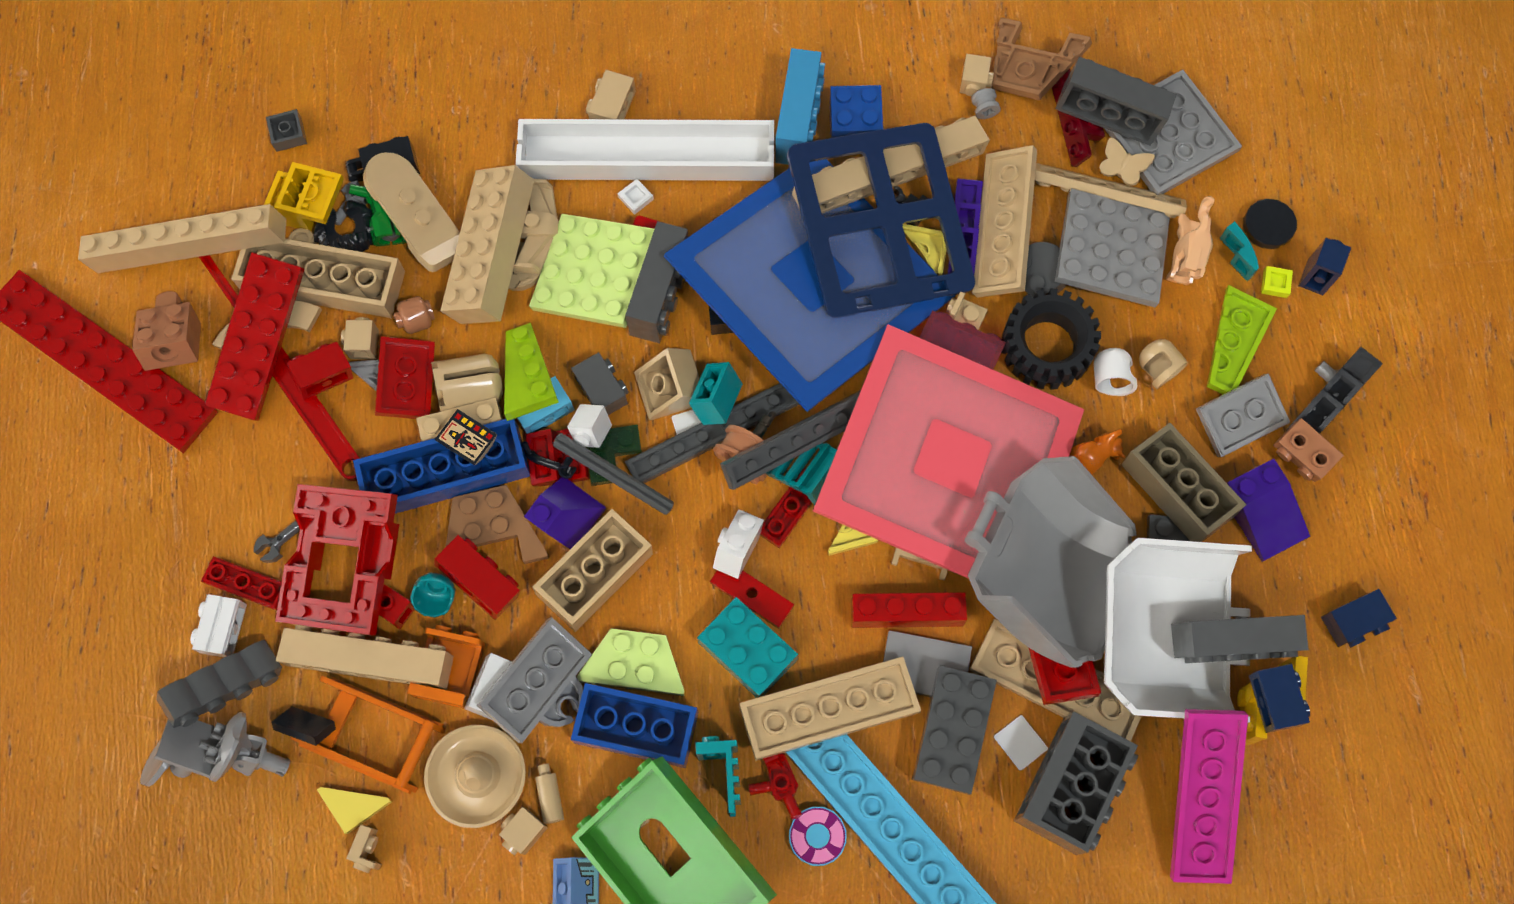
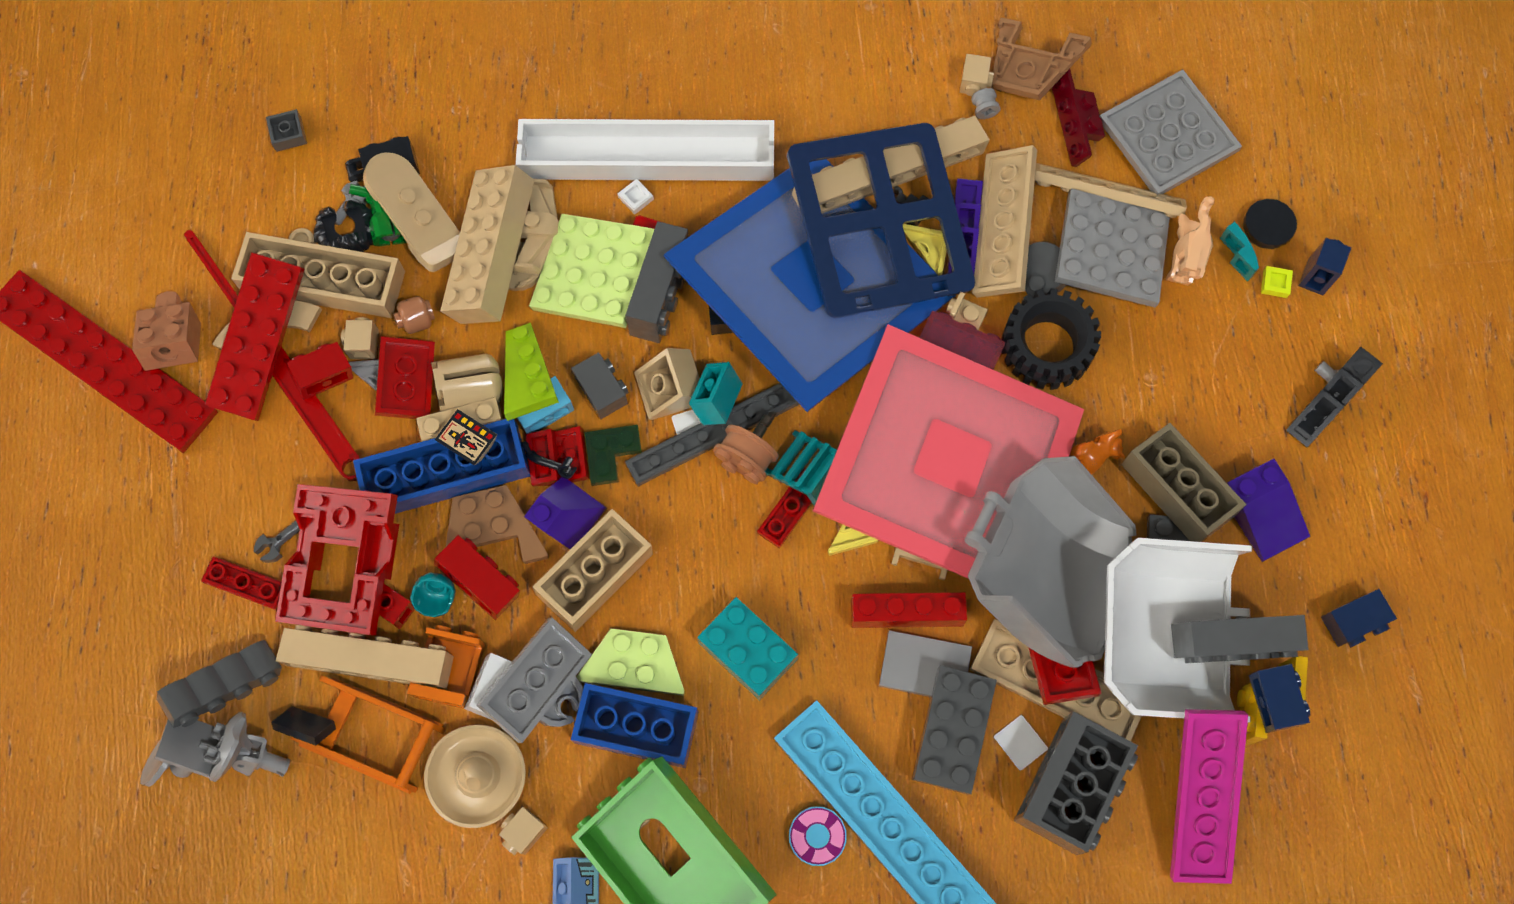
tan brick [78,204,286,273] -> none
white brick [191,594,247,658] -> none
yellow bracket [264,162,344,231] -> none
light yellow tile [317,787,392,834] -> none
tan bracket [346,825,382,873] -> none
tan cylinder [535,764,564,824] -> none
dark grey axle [553,433,674,515] -> none
white brick [567,404,612,448] -> none
tan brick [586,70,636,119] -> none
teal plate [695,736,741,817] -> none
red tile [710,570,794,629] -> none
white brick [713,509,764,579] -> none
dark grey tile [720,390,861,490] -> none
tan plate [739,657,921,761] -> none
red piece [748,753,802,820] -> none
dark azure brick [775,48,825,165] -> none
blue brick [829,85,883,138] -> none
dark grey brick [1055,57,1177,146] -> none
white helmet [1094,348,1138,396] -> none
tan animal [1100,138,1155,186] -> none
tan helmet [1139,339,1188,390] -> none
light grey tile [1196,374,1290,457] -> none
lime wing [1207,285,1277,395] -> none
nougat brick [1273,418,1344,482] -> none

